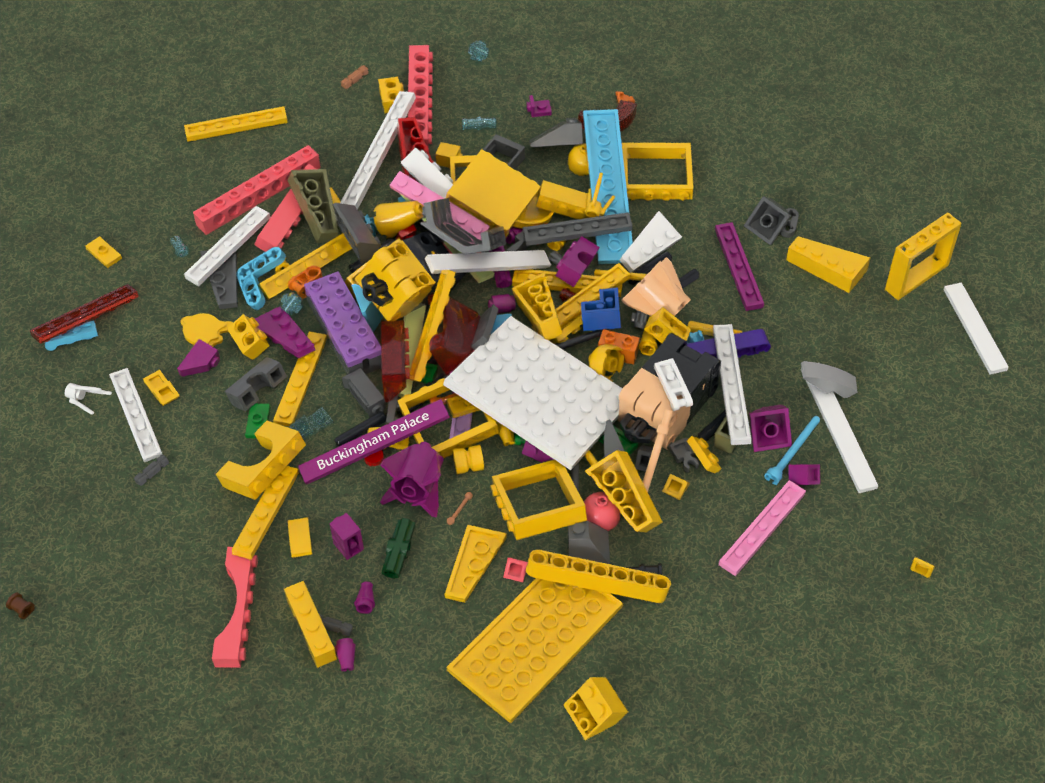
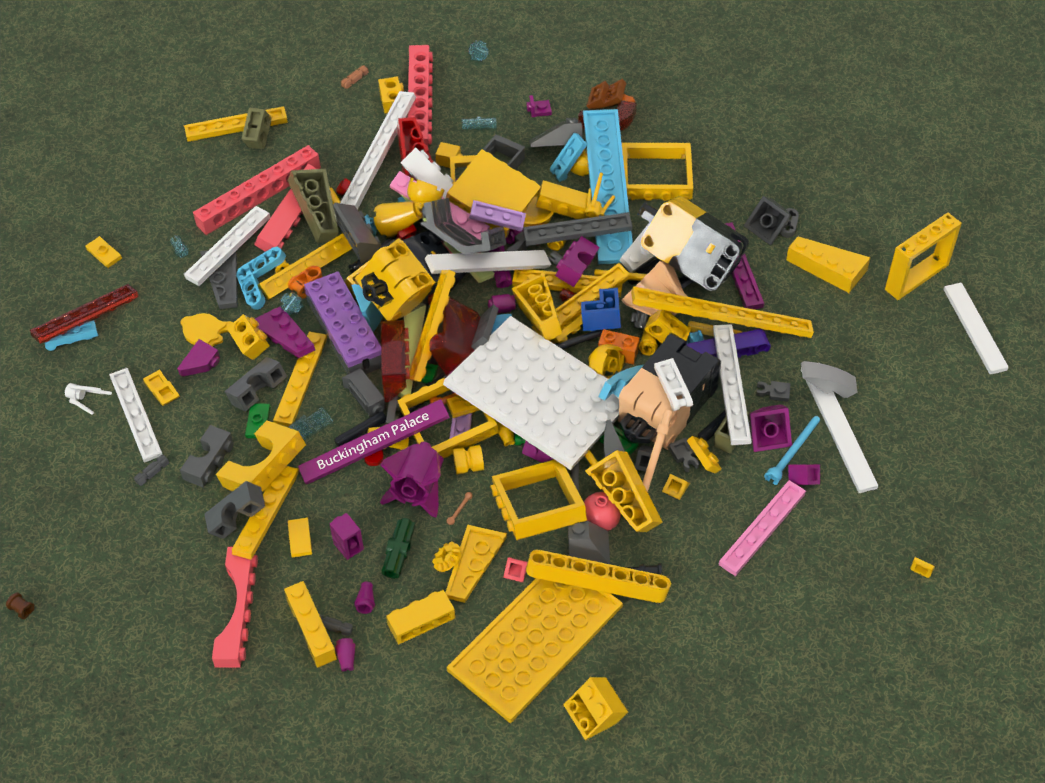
none -> dark grey arch [180,425,234,488]
none -> dark grey arch [204,481,265,539]
none -> olive brick [241,108,272,149]
none -> red tile [336,178,351,196]
none -> yellow brick [386,590,455,645]
none -> yellow cylinder [407,177,445,209]
none -> yellow gear [432,542,461,572]
none -> lavender tile [469,200,526,232]
none -> medium azure plate [550,133,588,182]
none -> dark orange slope [587,79,626,109]
none -> medium azure slope [598,365,643,401]
none -> yellow plate [631,286,814,338]
none -> piece [637,196,749,291]
none -> dark grey plate [756,381,791,402]

